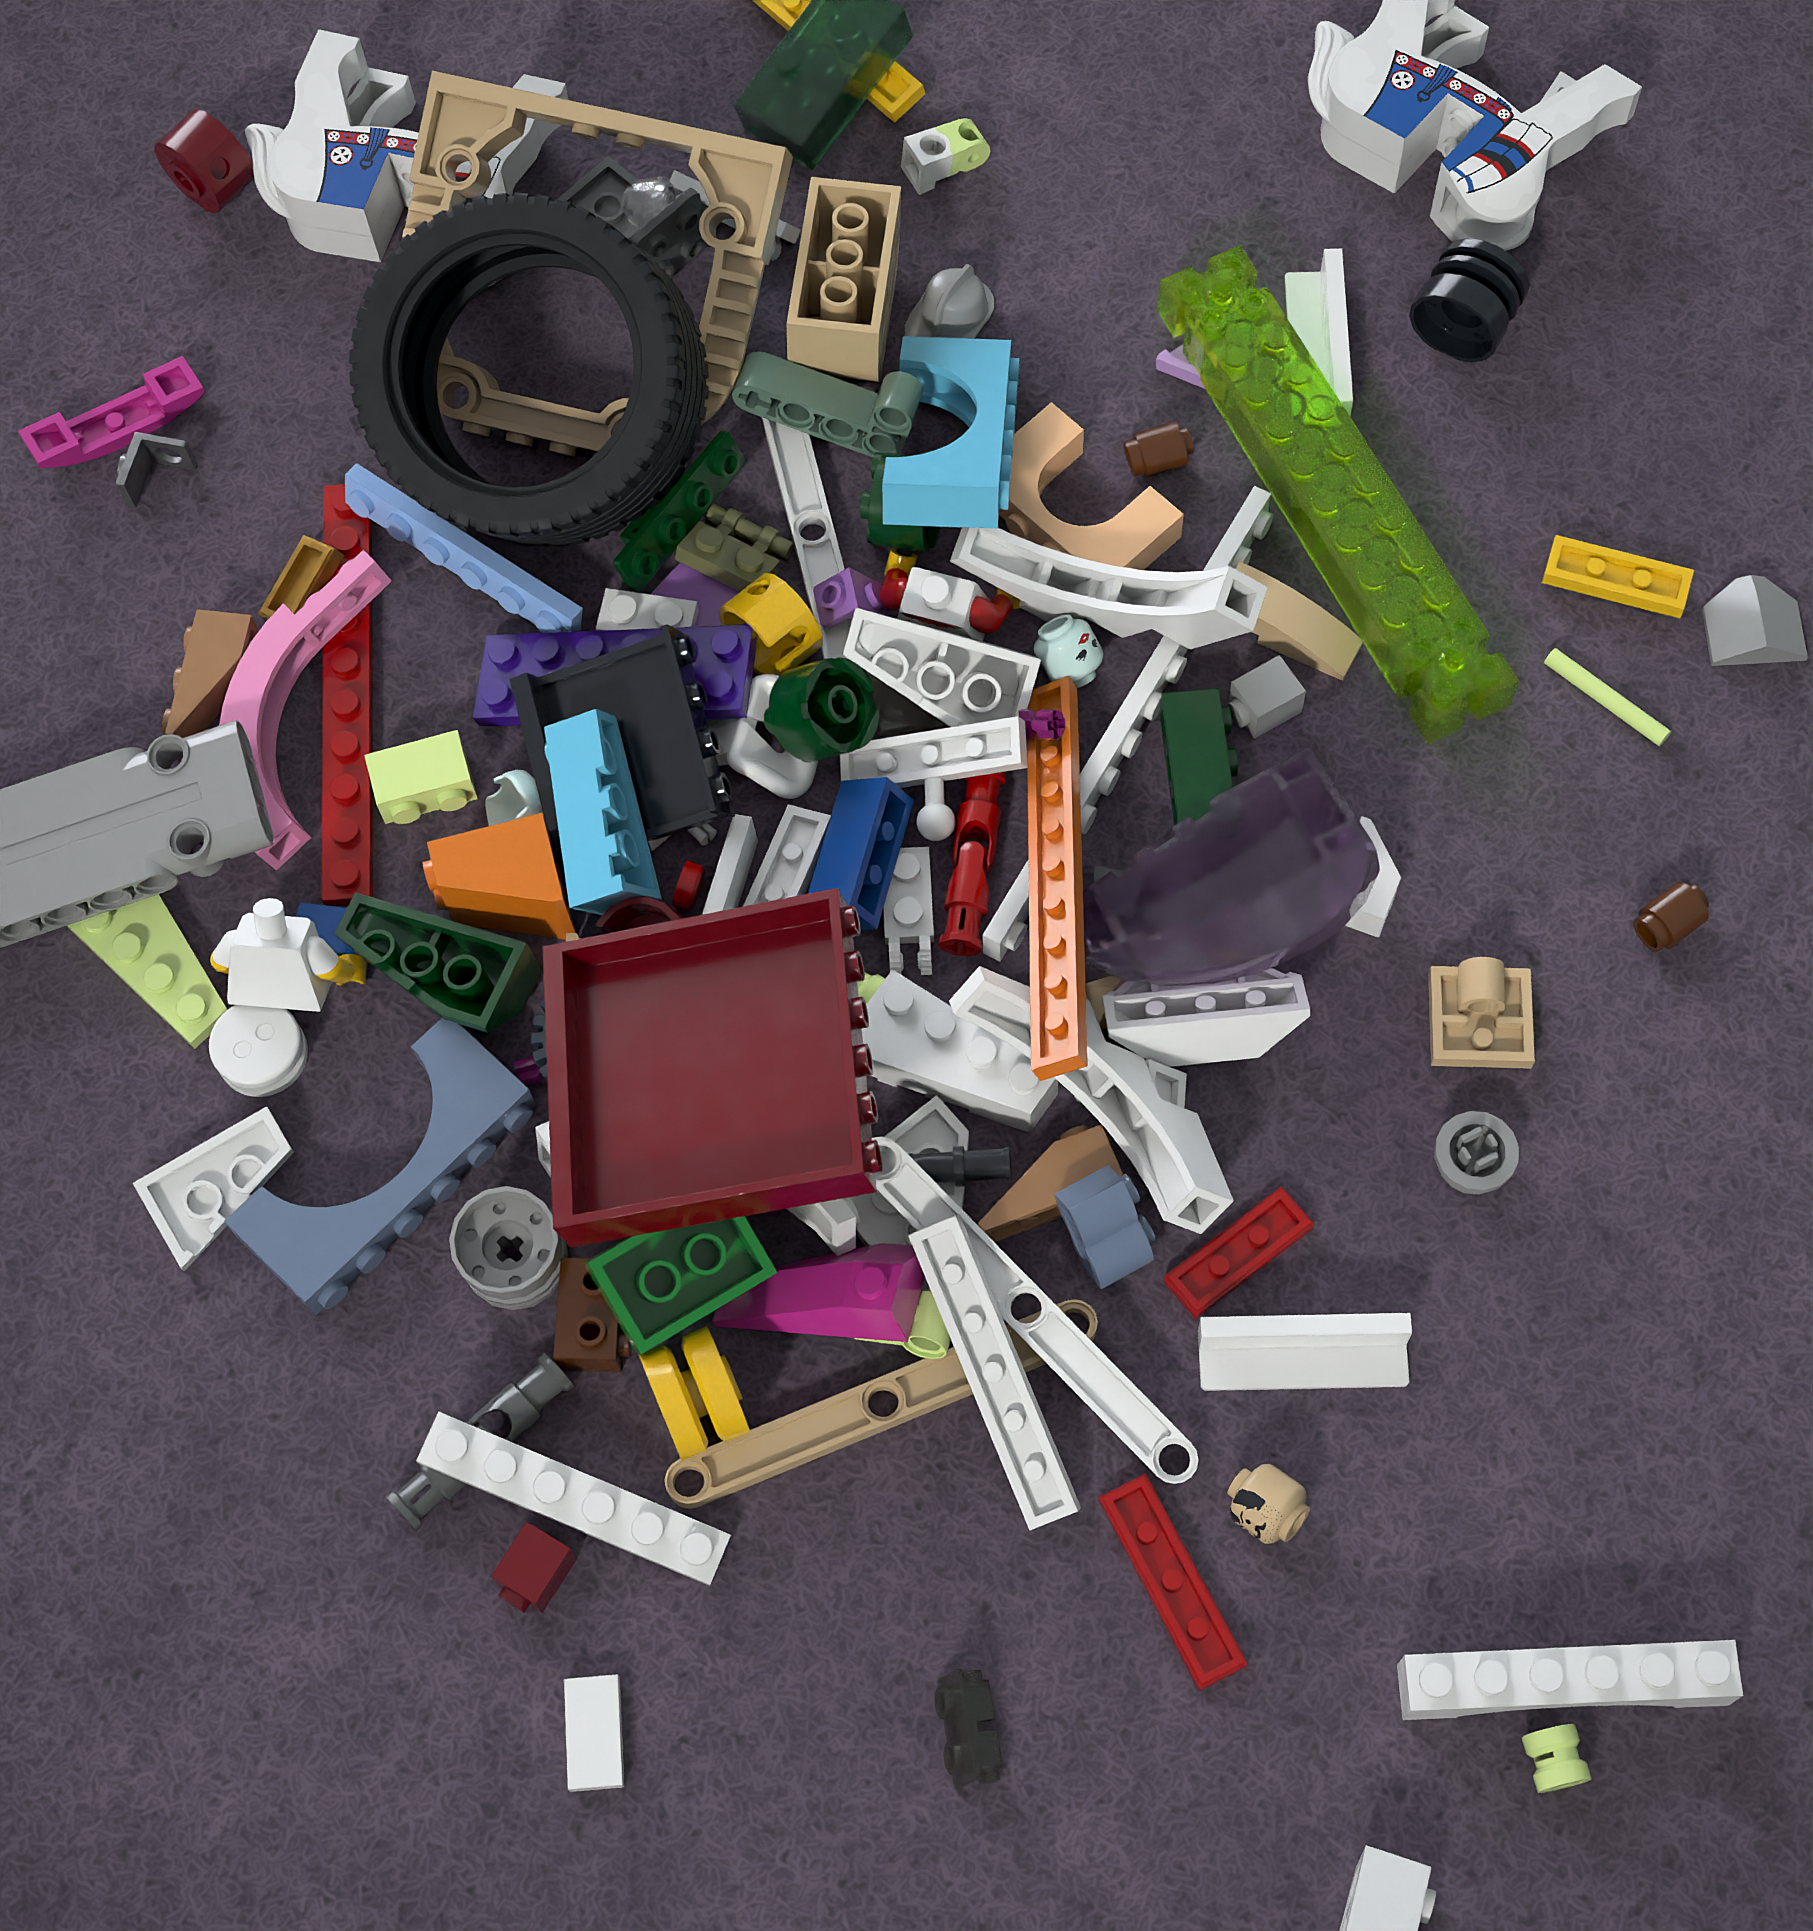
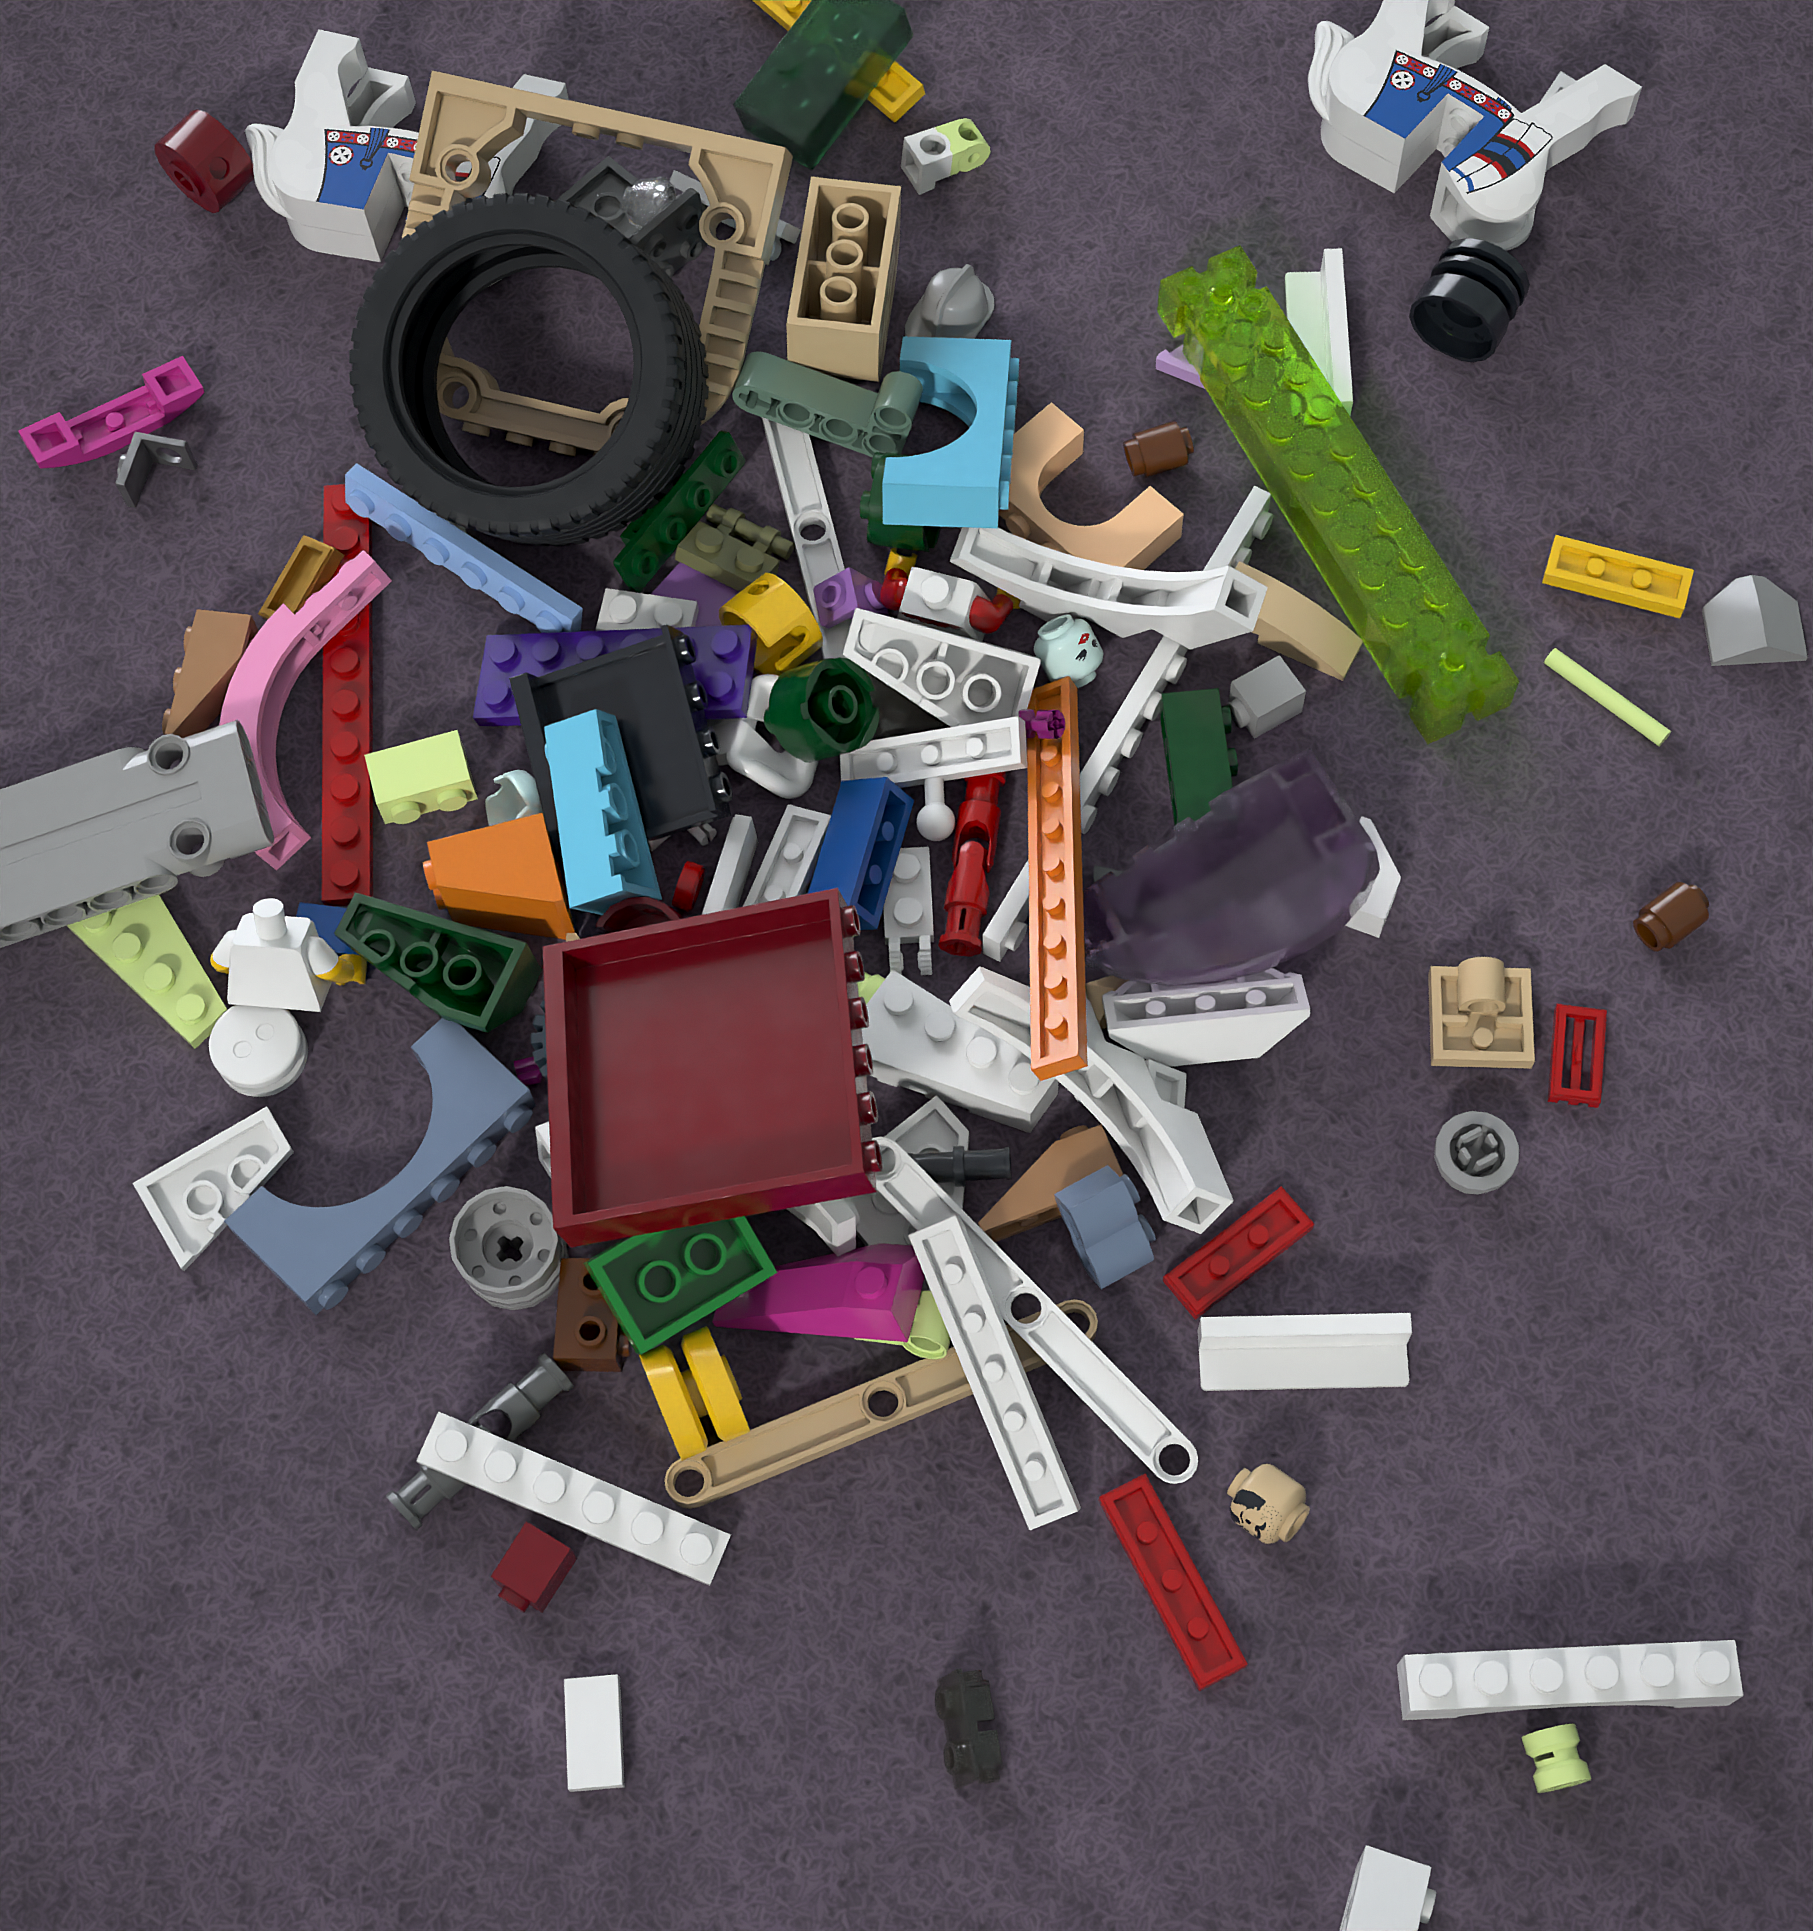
none -> red tile [1547,1004,1607,1108]

